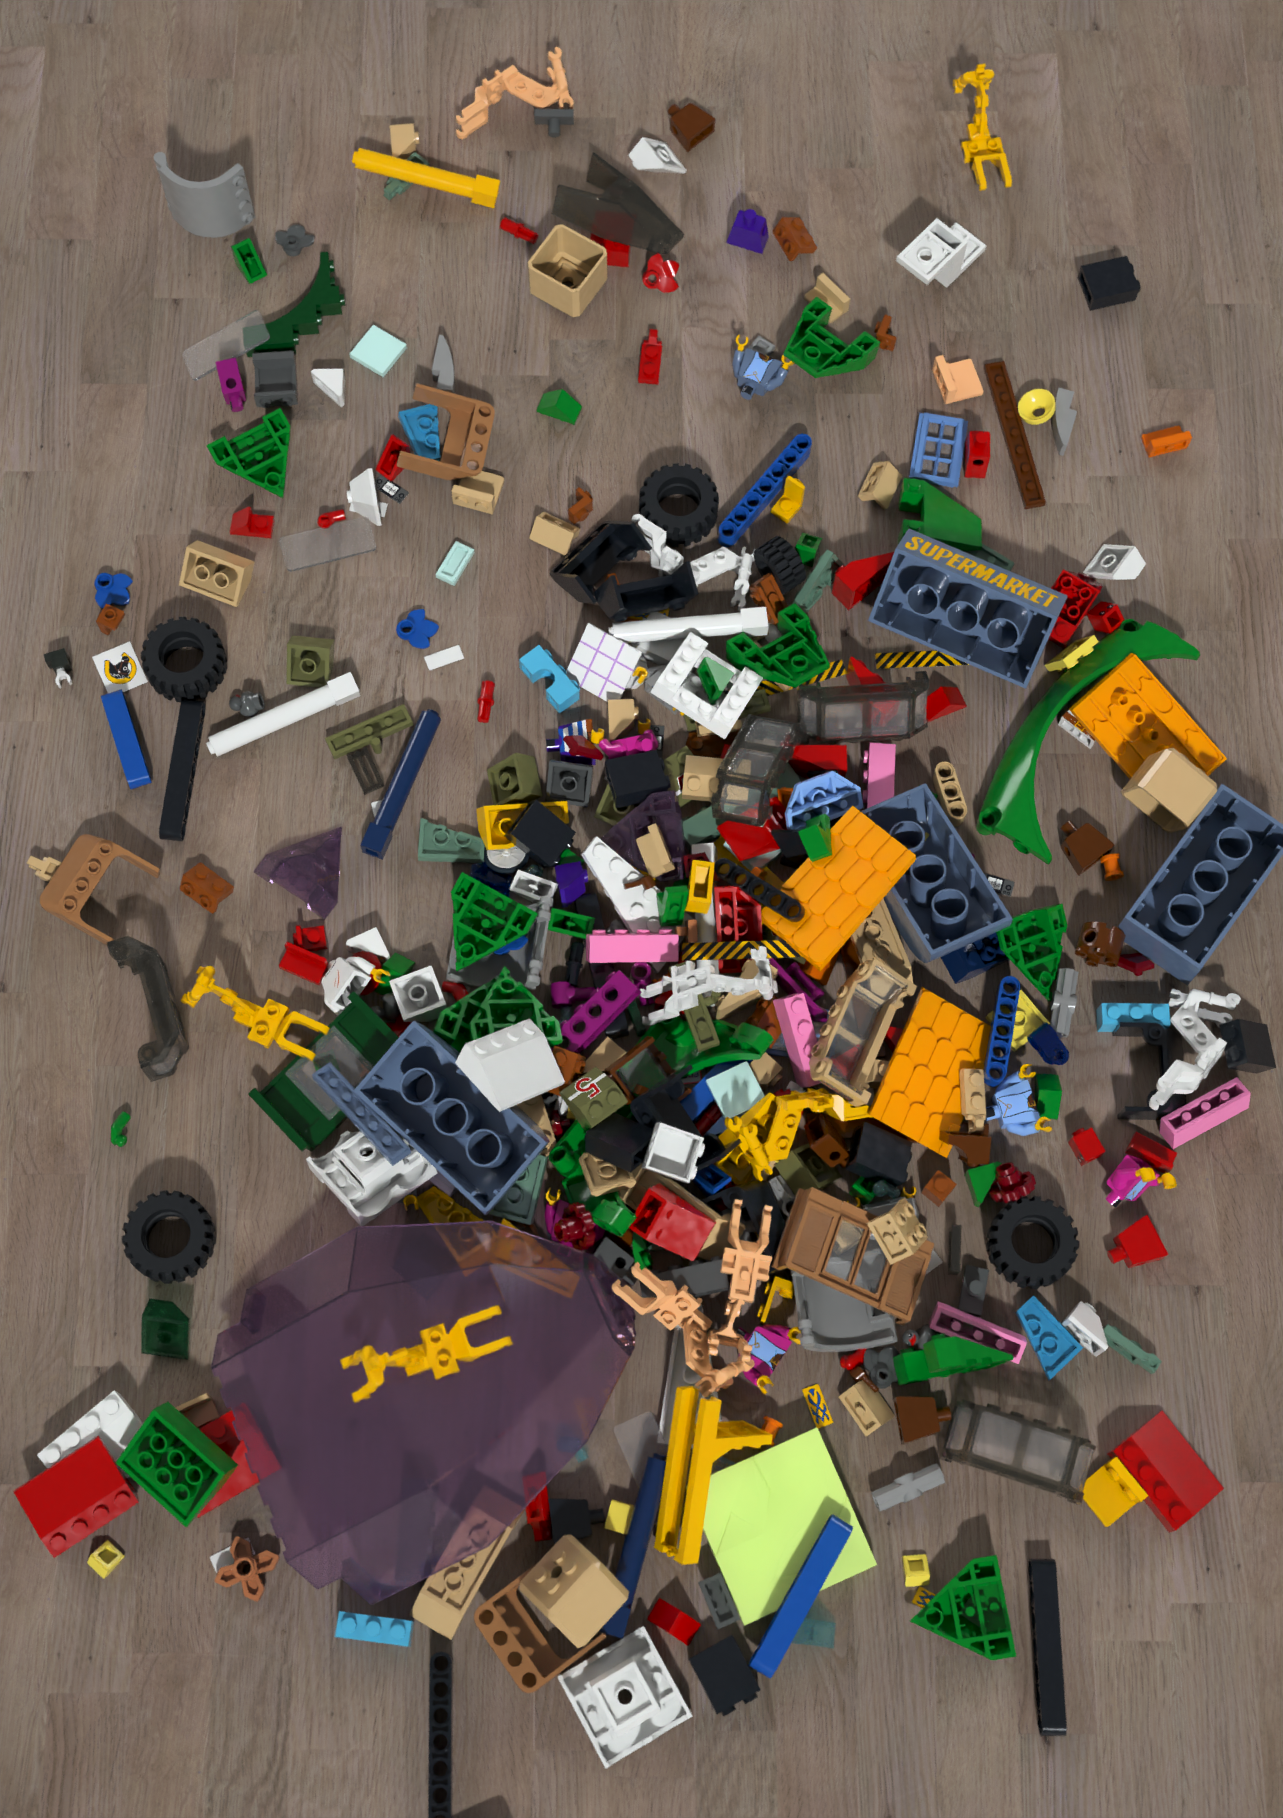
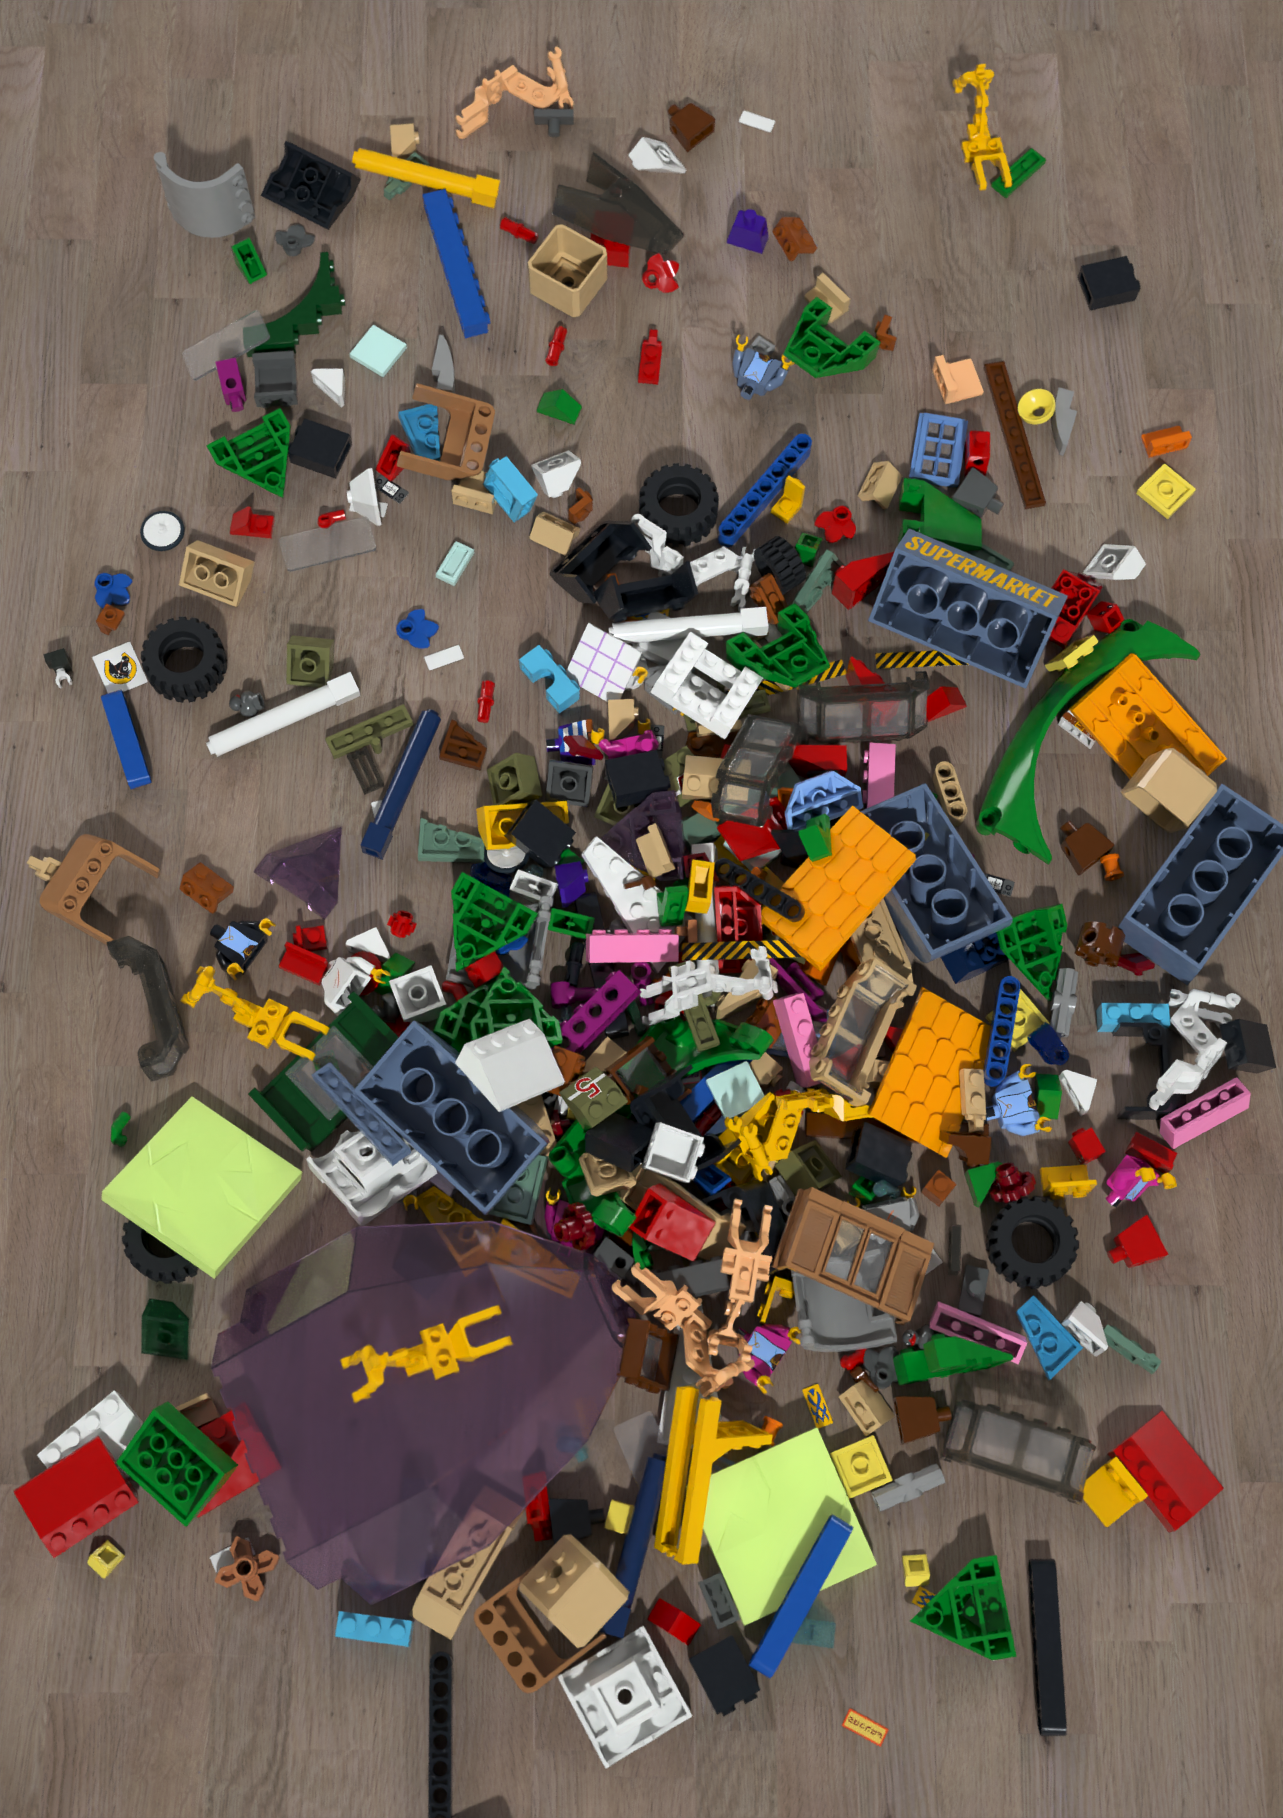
black beam [159,700,206,841] -> none
green slope [697,657,734,705] -> none
reddish brown torso [804,1113,849,1168] -> none
tan bracket [867,1197,928,1265] -> none
white bracket [896,218,986,288] -> none
none -> yellowish green tile [102,1097,302,1279]
none -> white wheel [140,511,185,551]
none -> torso [210,918,276,980]
none -> black piece [261,141,361,230]
none -> black brick [288,418,352,479]
none -> red gear [387,910,417,938]
none -> blue brick [422,189,491,338]
none -> reddish brown wing [439,720,487,771]
none -> red brick [465,951,504,988]
none -> medium azure window [483,456,538,523]
none -> white slope [531,450,581,498]
none -> red axle [545,326,567,366]
none -> reddish brown window [616,1318,680,1394]
none -> orange tile [691,800,722,822]
none -> white sticker [739,111,775,132]
none -> red plate [814,506,856,543]
none -> light yellow plate [829,1435,893,1499]
none -> clear yellow sticker [842,1709,889,1747]
none -> dark grey torso [952,467,1004,518]
none -> green tile [991,148,1046,199]
none -> yellow bracket [1040,1165,1097,1200]
none -> white slope [1059,1070,1097,1116]
none -> light yellow plate [1136,463,1196,519]

